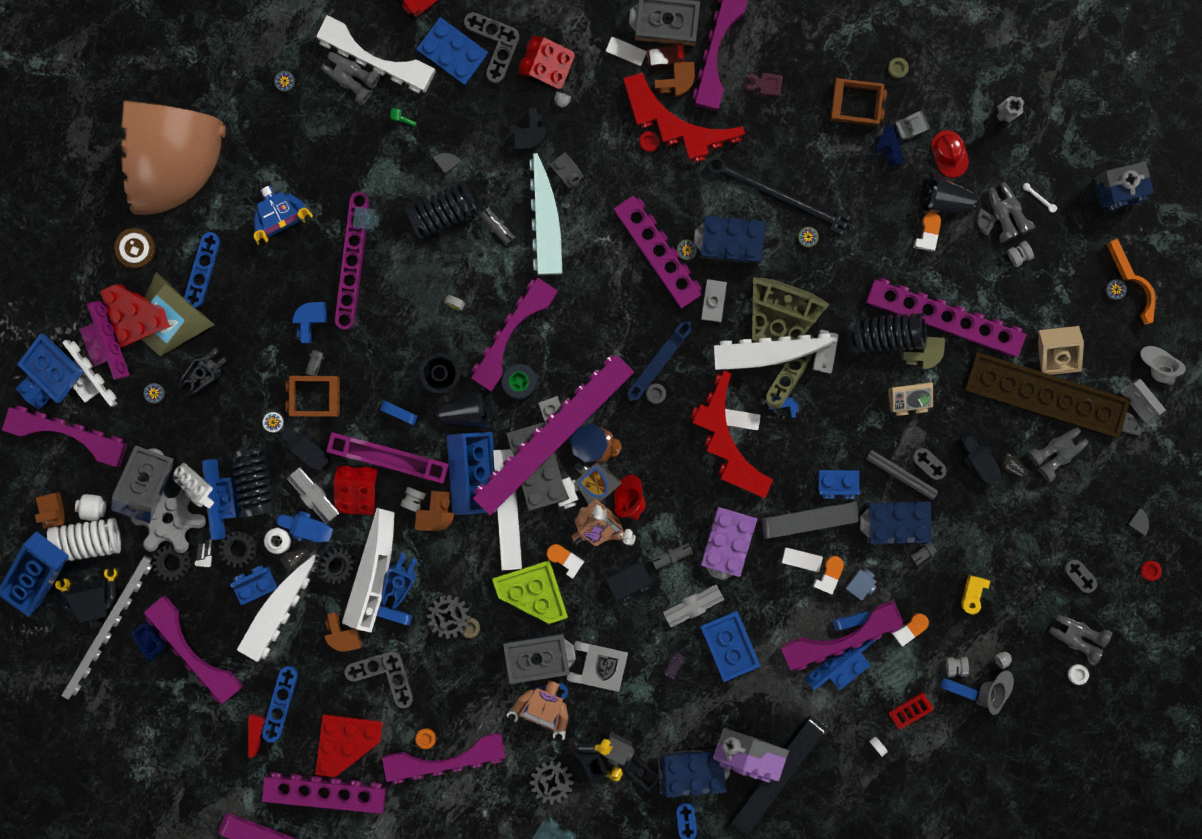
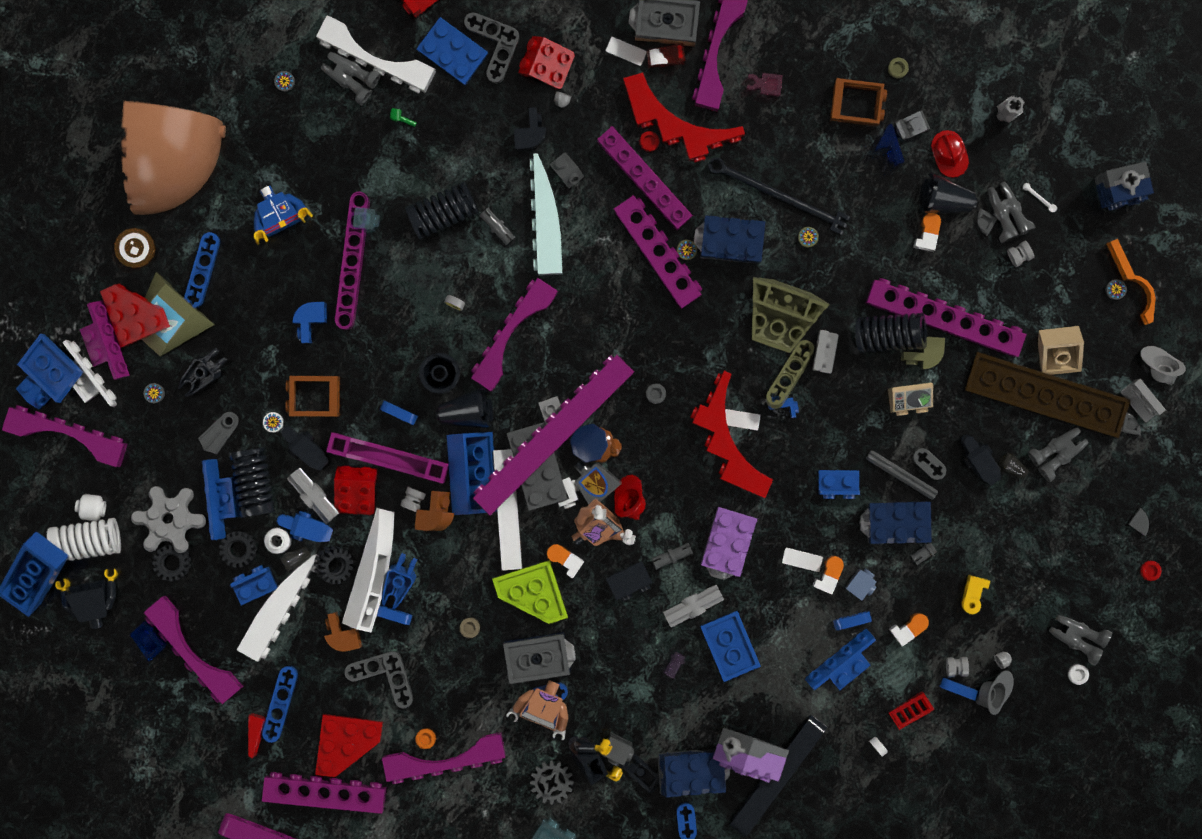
dark orange brick [35,492,65,529] -> none
light grey plate [62,555,153,700] -> none
dark grey piece [112,446,173,523] -> none
white bracket [172,463,214,509] -> none
sticker [195,528,214,567] -> none
dark grey pin [305,350,324,376] -> none
dark grey gear [427,595,471,639] -> none
dark grey tile [433,153,461,174] -> none
black wheel [501,364,538,400] -> none
light grey flag [567,641,628,692] -> none
dark blue piece [628,321,691,401] -> none
dark orange brick [654,62,695,98] -> none
light grey plate [701,280,727,322] -> none
white slope [714,334,837,370] -> none
dark grey beam [760,502,860,539] -> none
magenta arch [781,599,903,671] -> none
dark grey beam [1064,559,1097,593] -> none
none -> dark grey piece [198,412,239,455]
none -> magenta brick [597,126,693,231]

